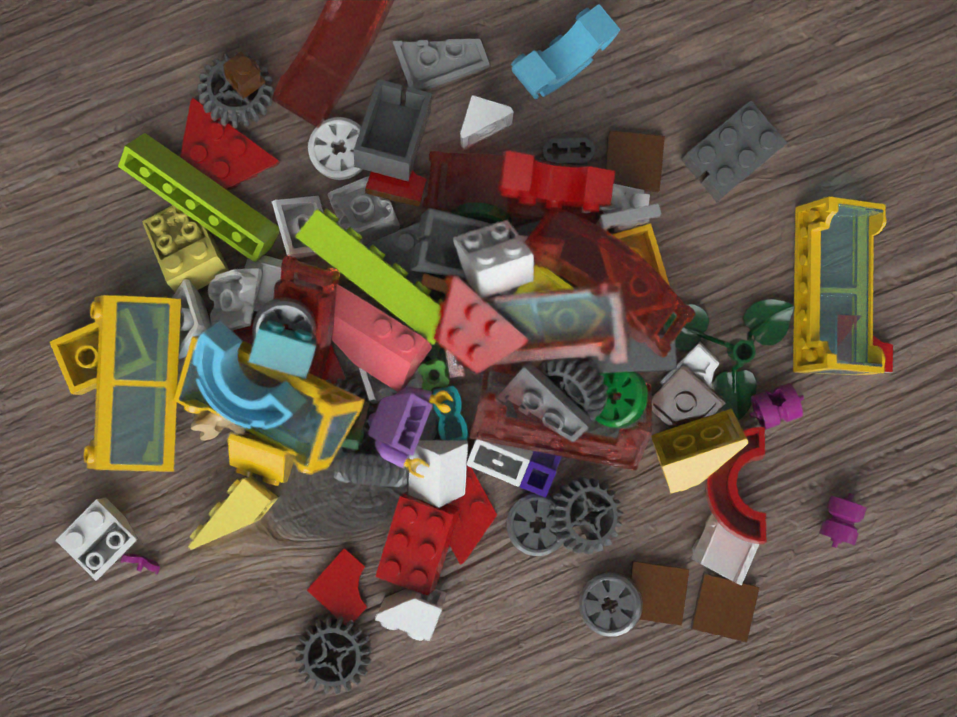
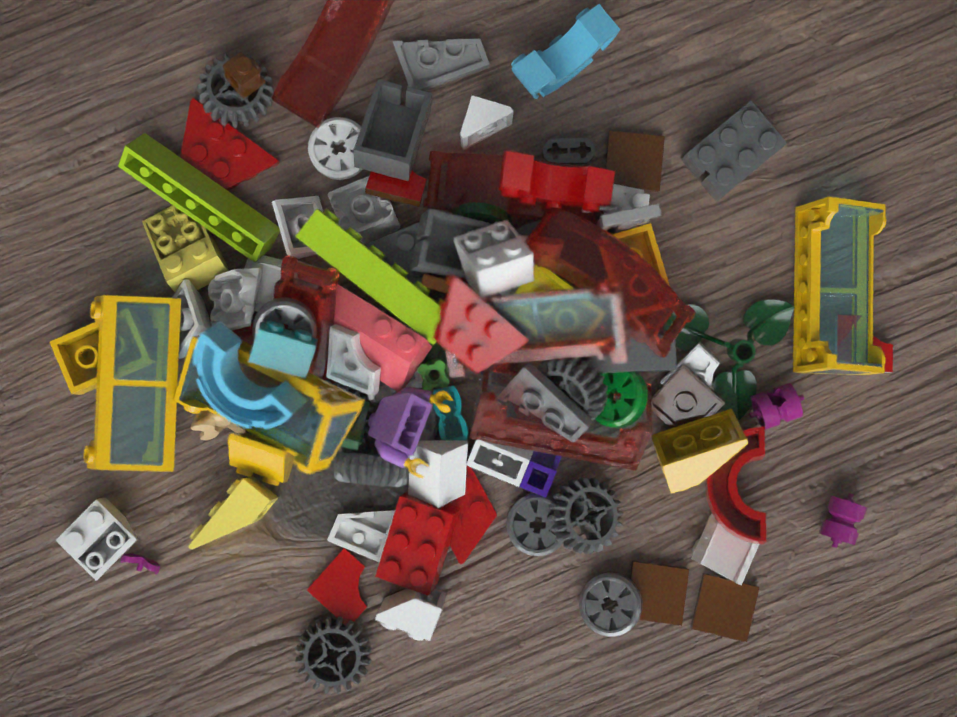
none -> white tile [326,324,381,396]
none -> white wing [327,510,395,562]

